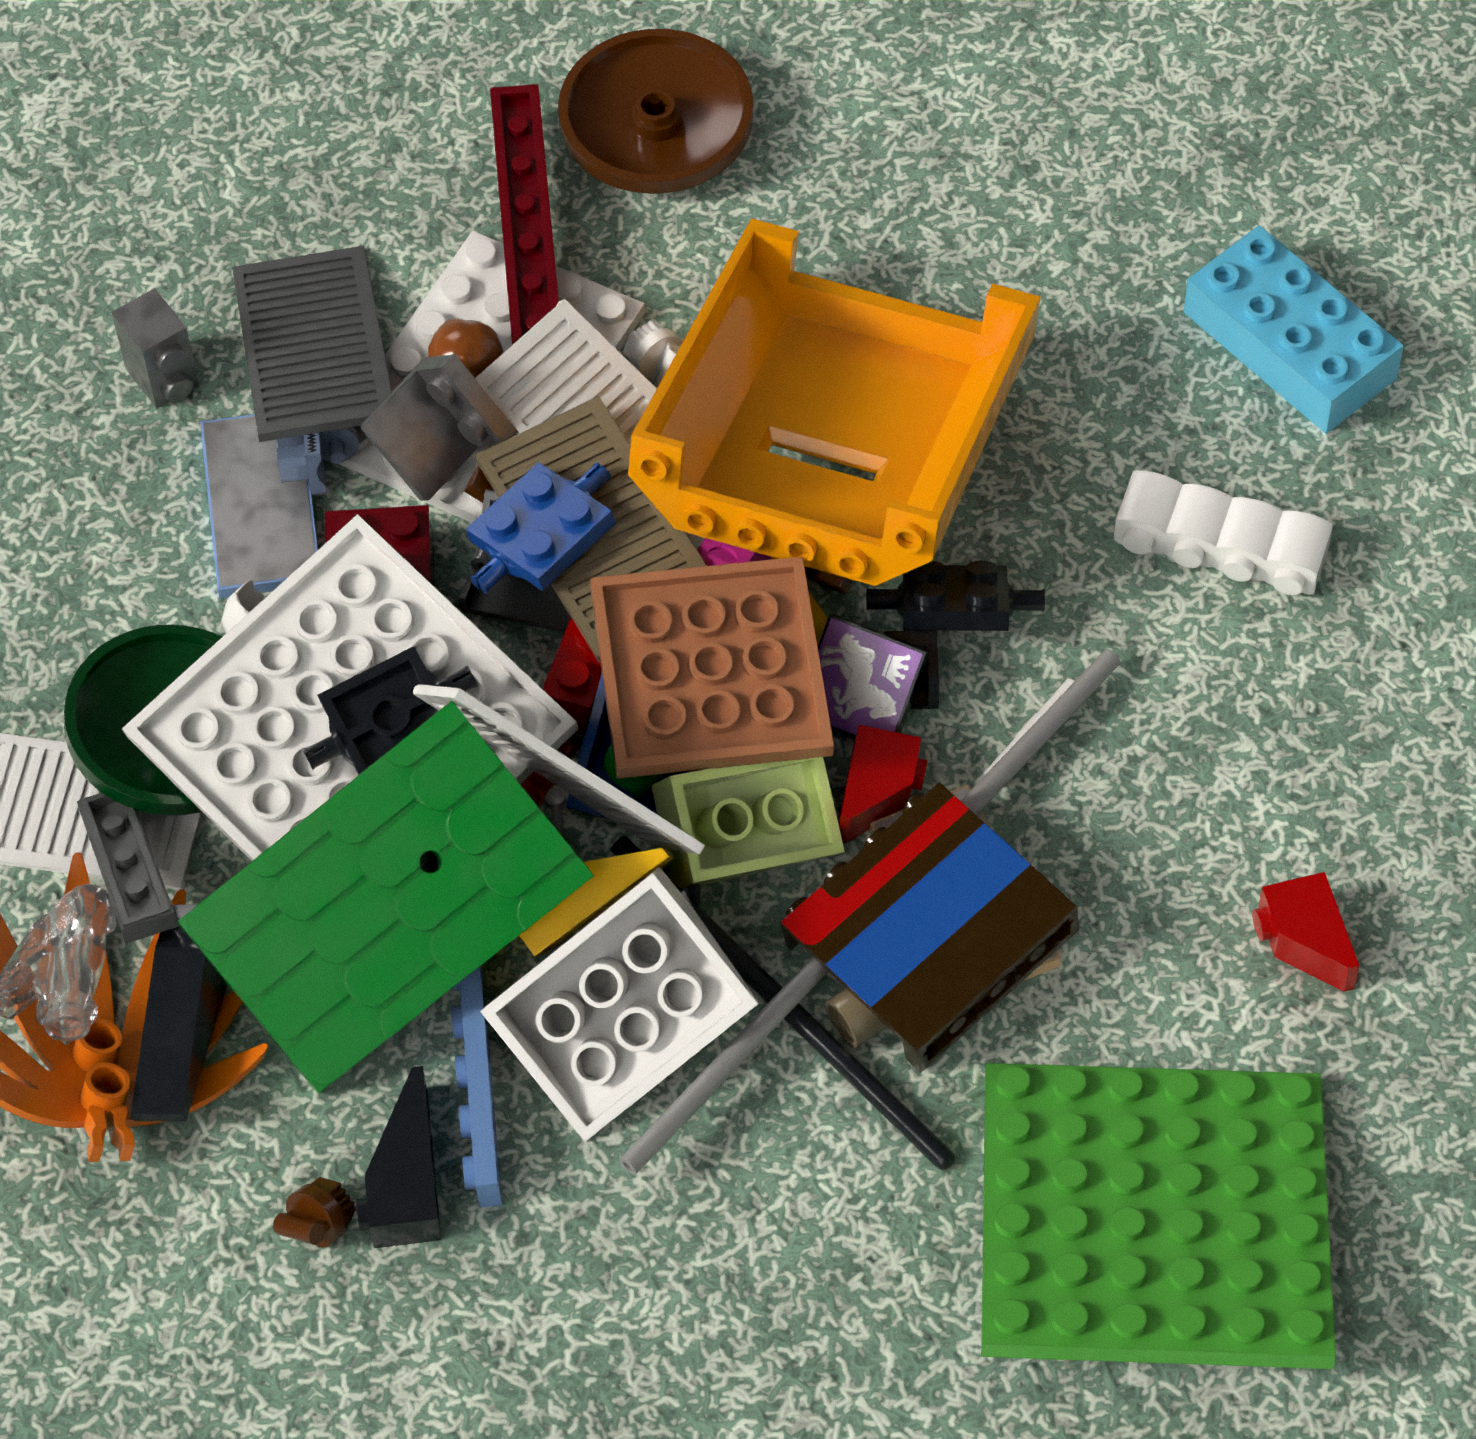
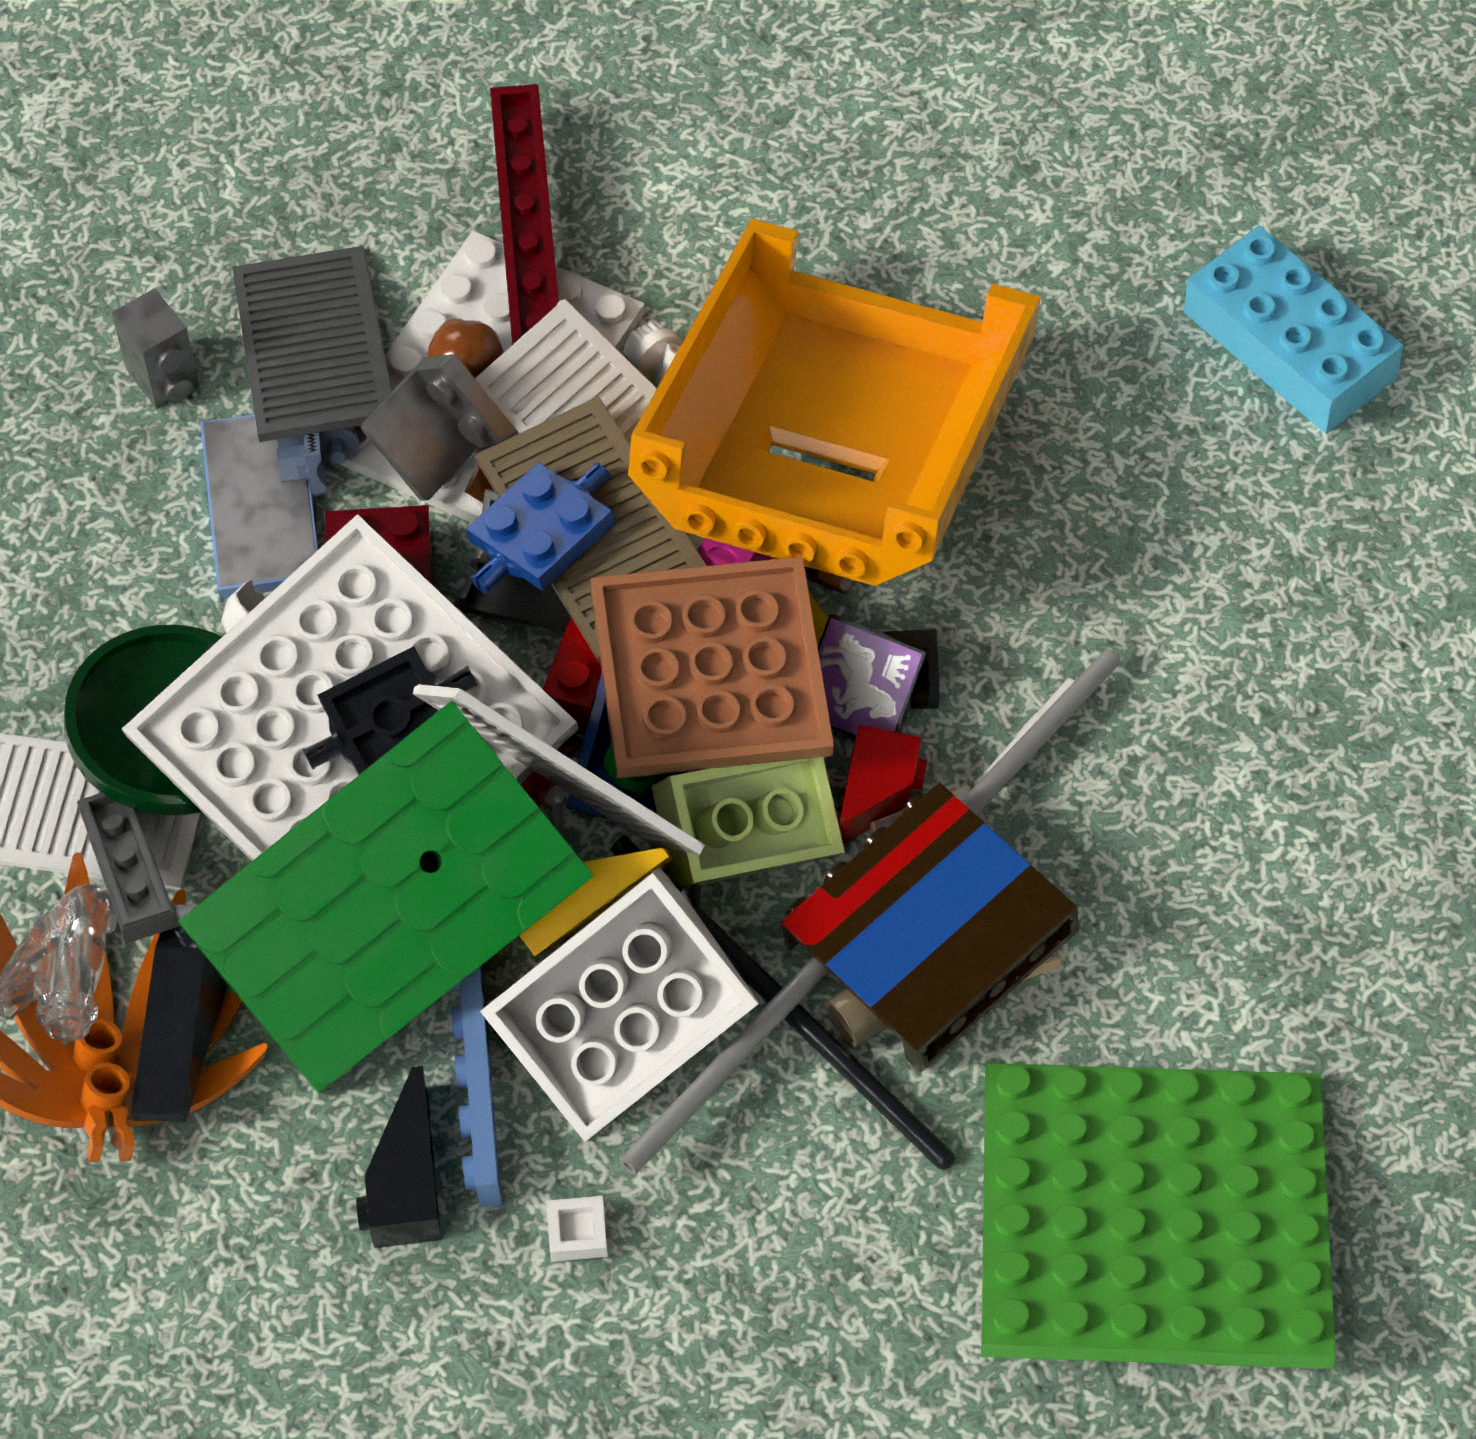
reddish brown piece [273,1177,356,1248] -> none
reddish brown dish [558,29,753,194] -> none
black plate [866,560,1045,631] -> none
white brick [1114,471,1333,595] -> none
red slope [1252,872,1359,992] -> none
none -> white plate [546,1196,608,1262]

